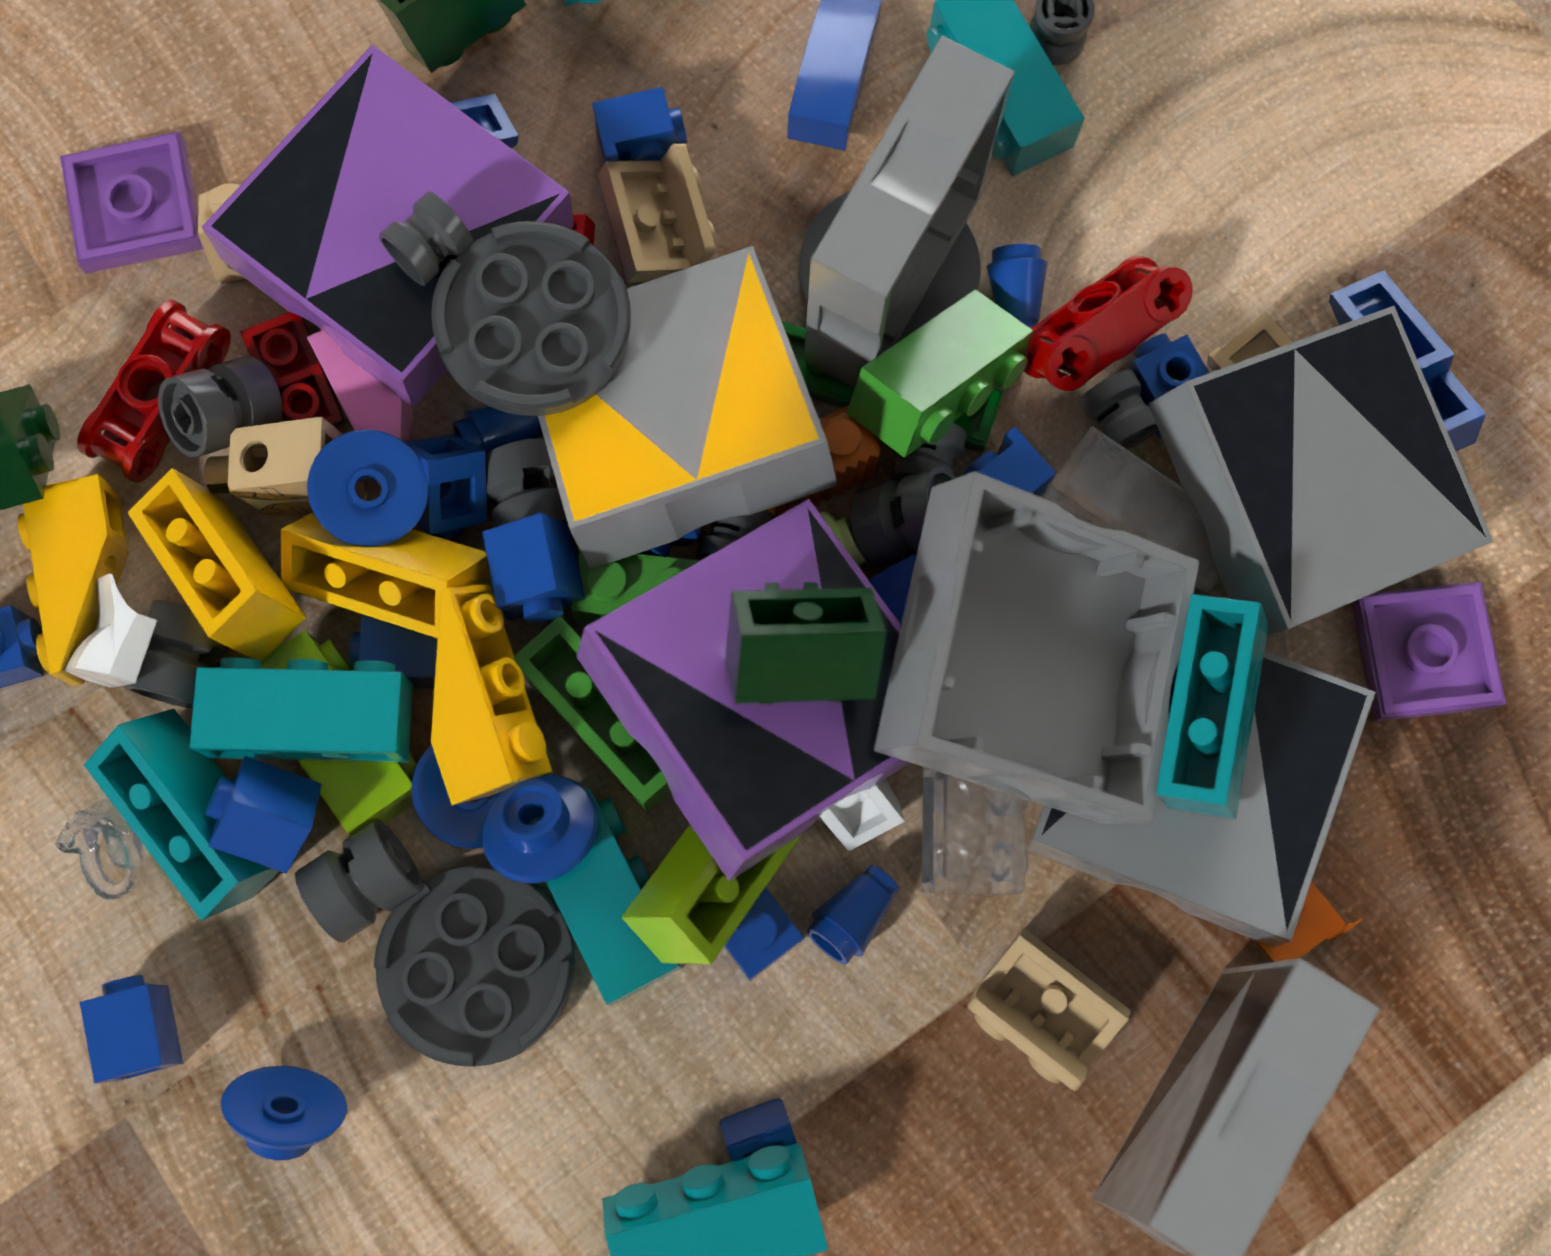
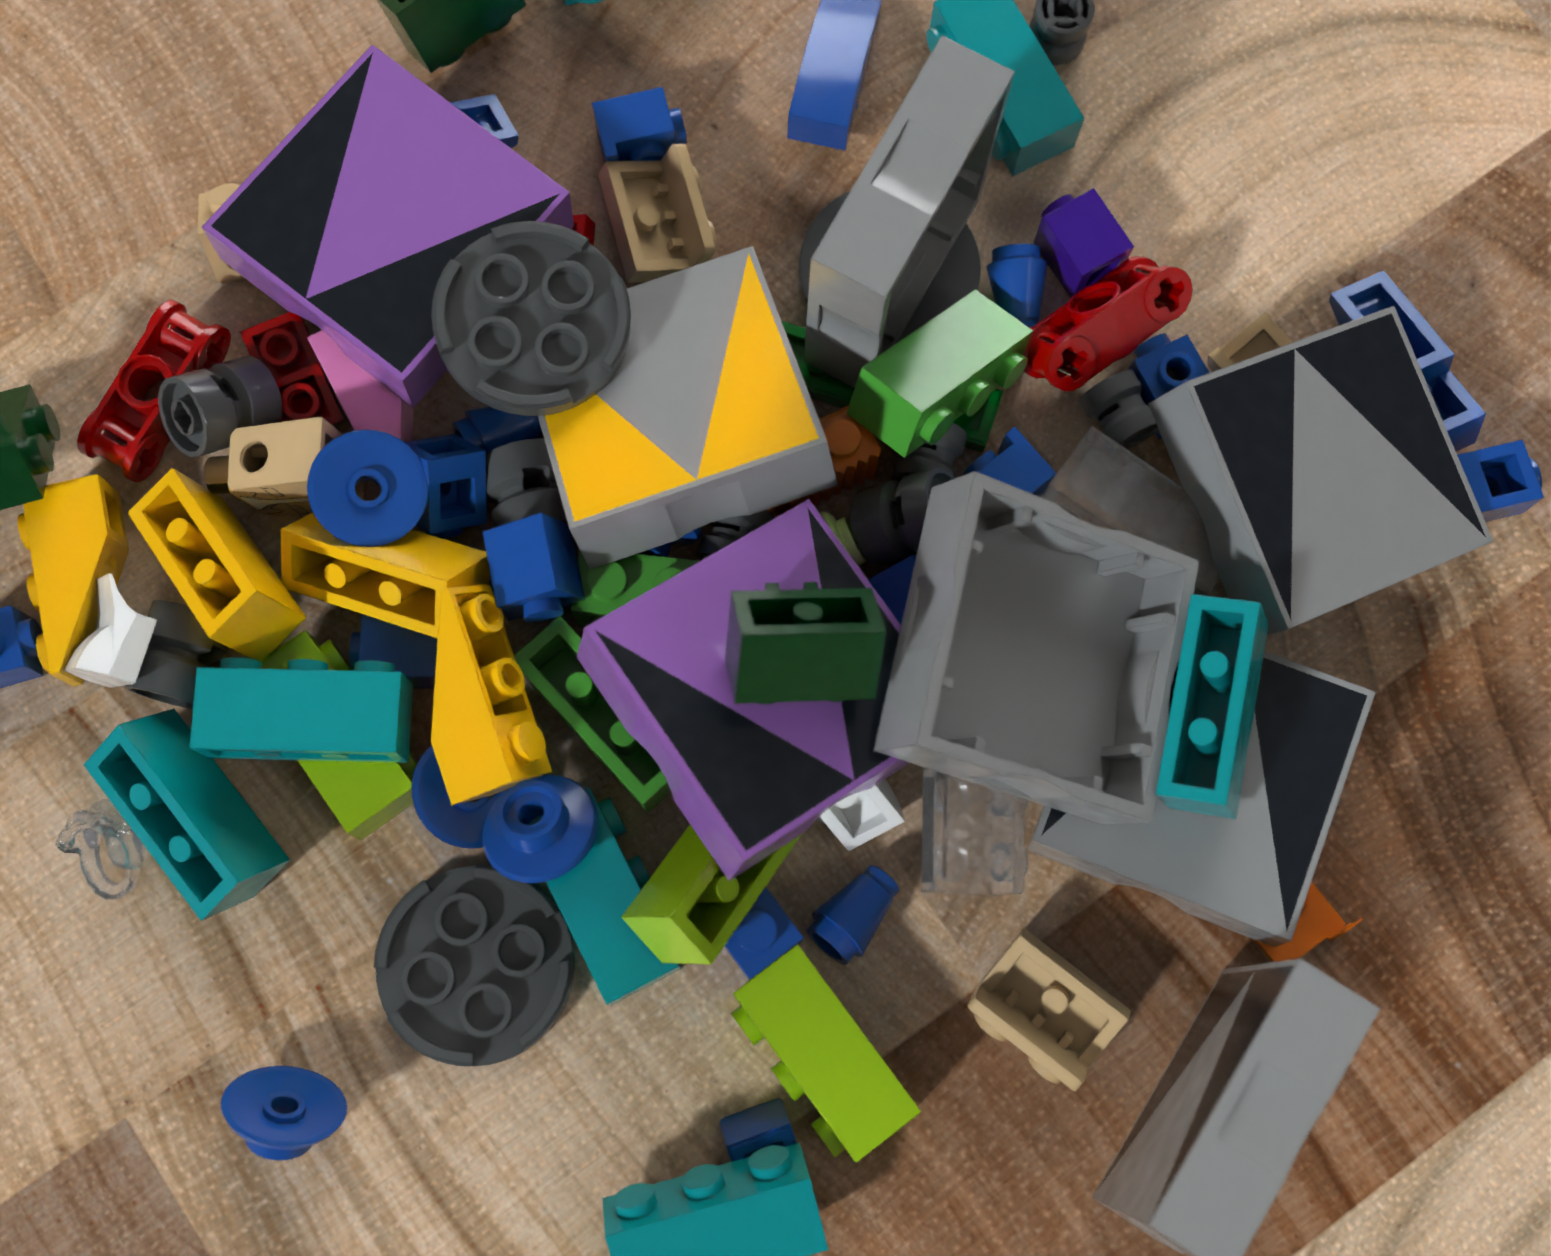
medium lavender tile [60,132,204,274] -> none
blue brick [79,975,183,1083] -> none
blue brick [205,756,322,874] -> none
dark grey wheel [295,819,424,943] -> none
dark grey wheel [379,192,473,286] -> none
medium lavender tile [1352,582,1506,722] -> none
none -> lime brick [730,944,921,1163]
none -> dark purple brick [1033,188,1134,298]
none -> blue brick [1457,439,1544,522]

